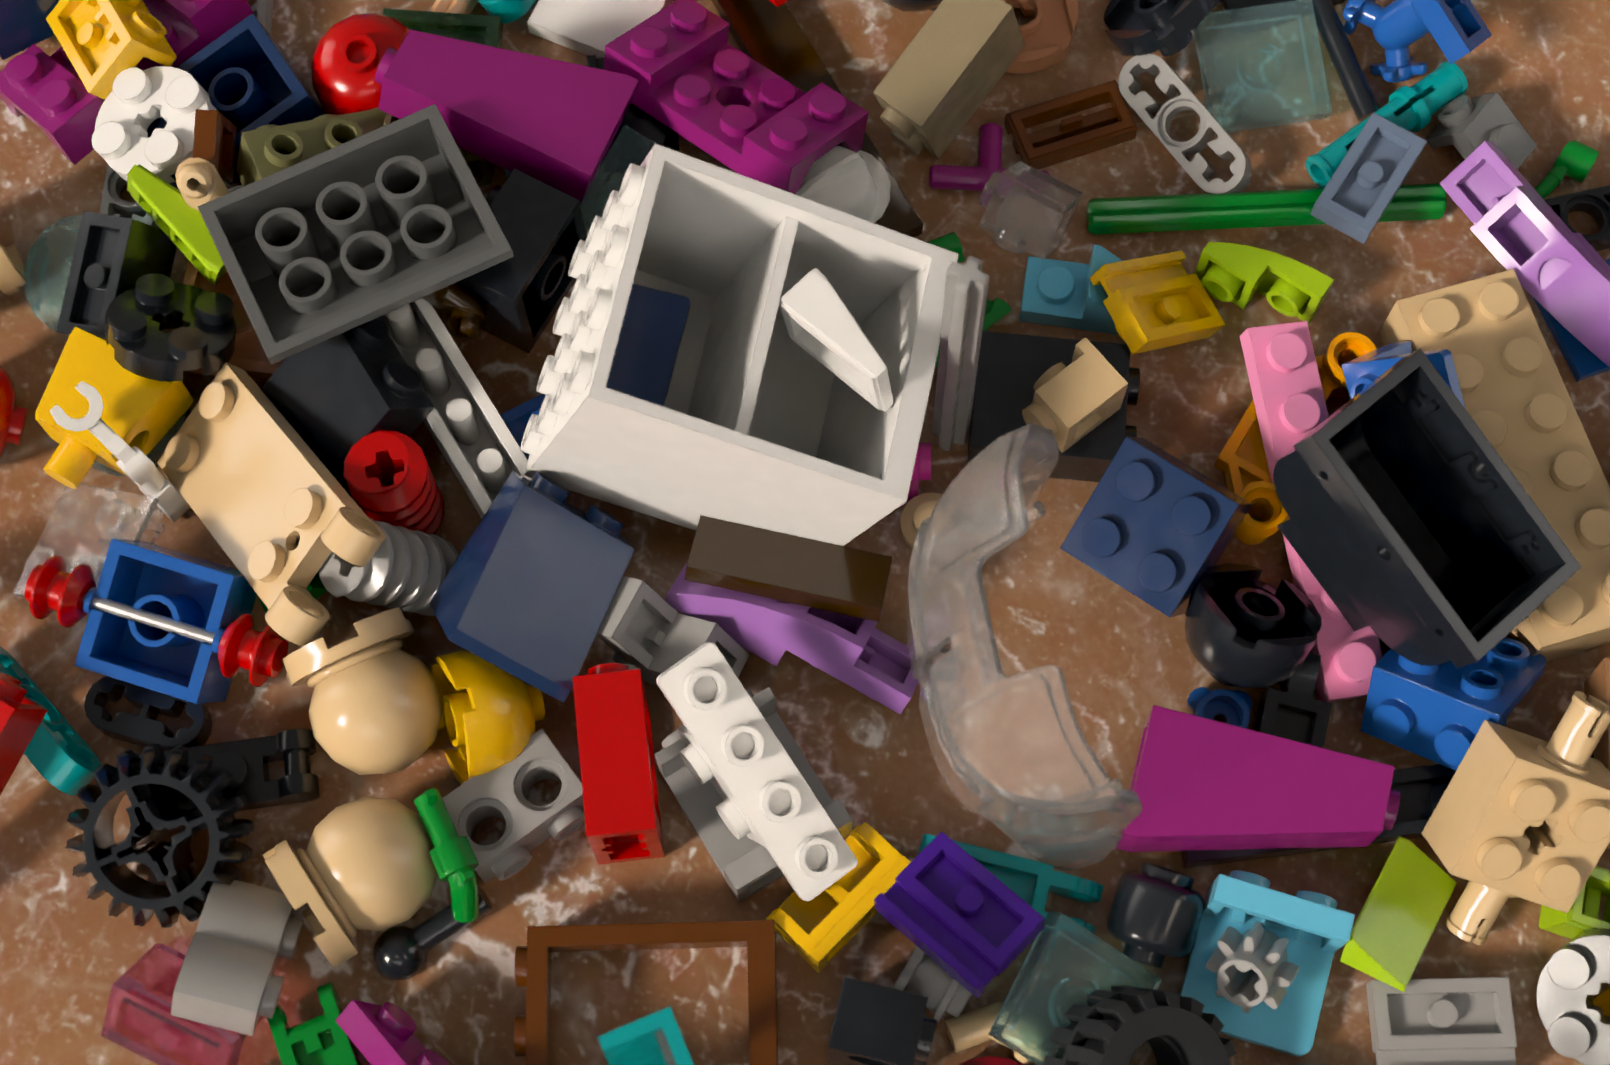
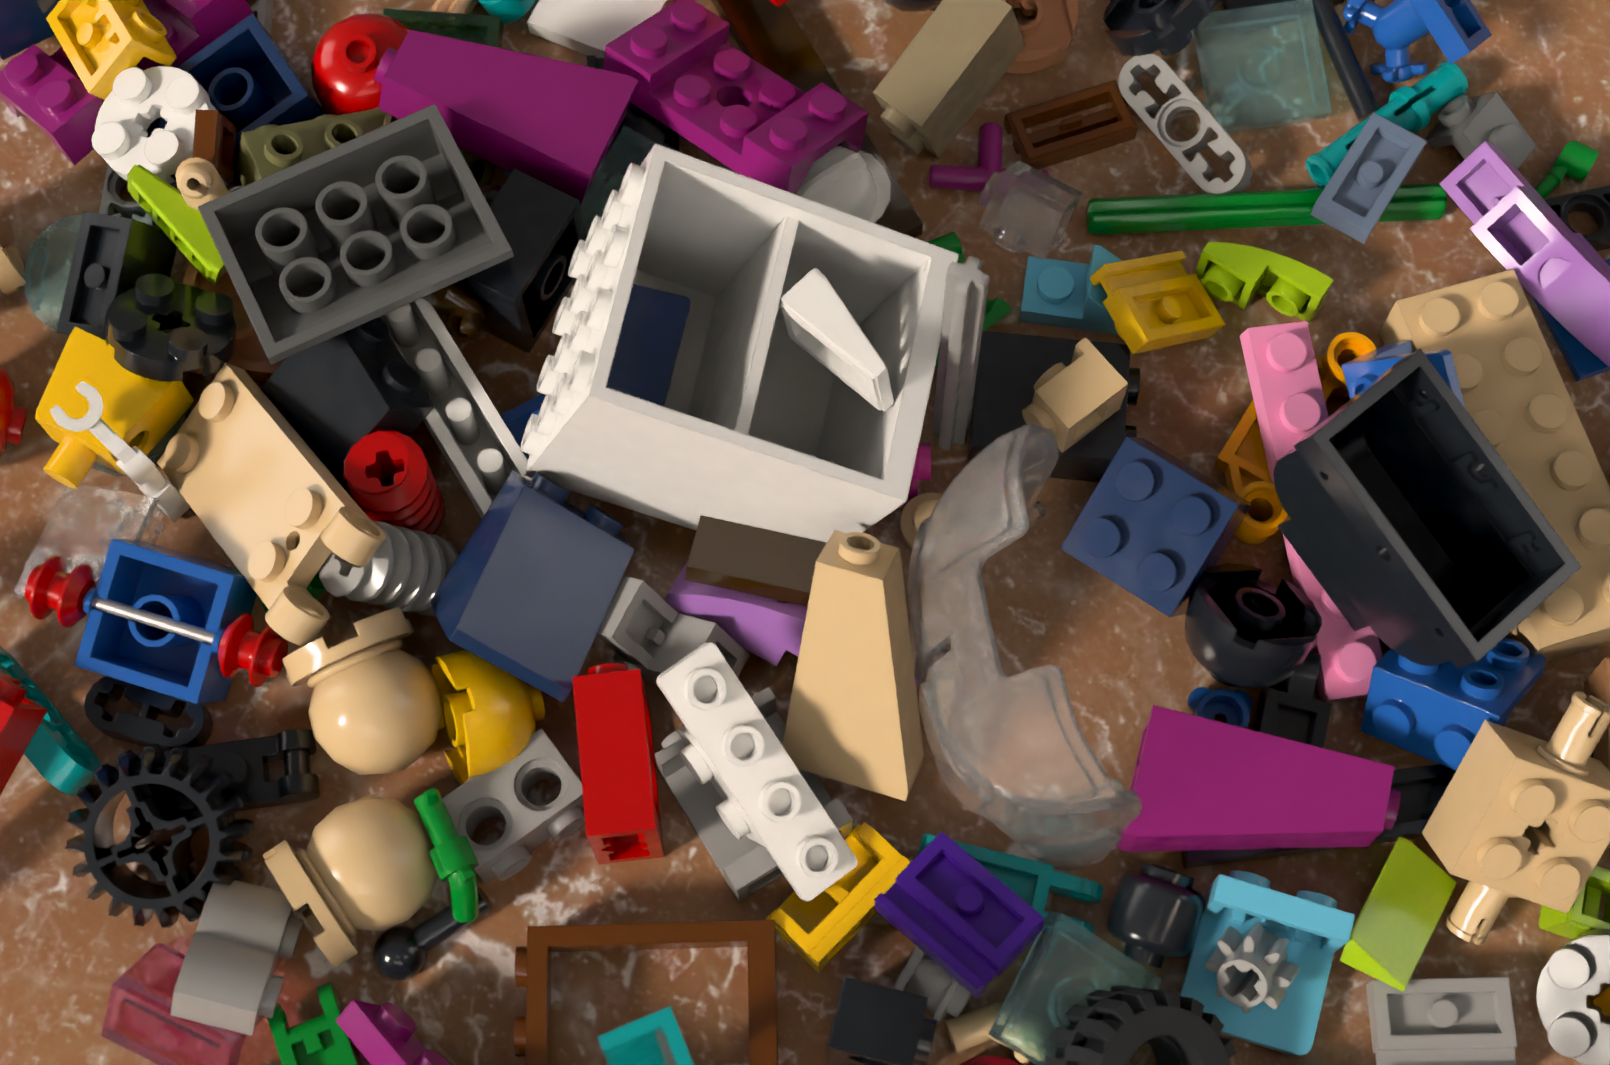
none -> tan slope [782,530,924,801]

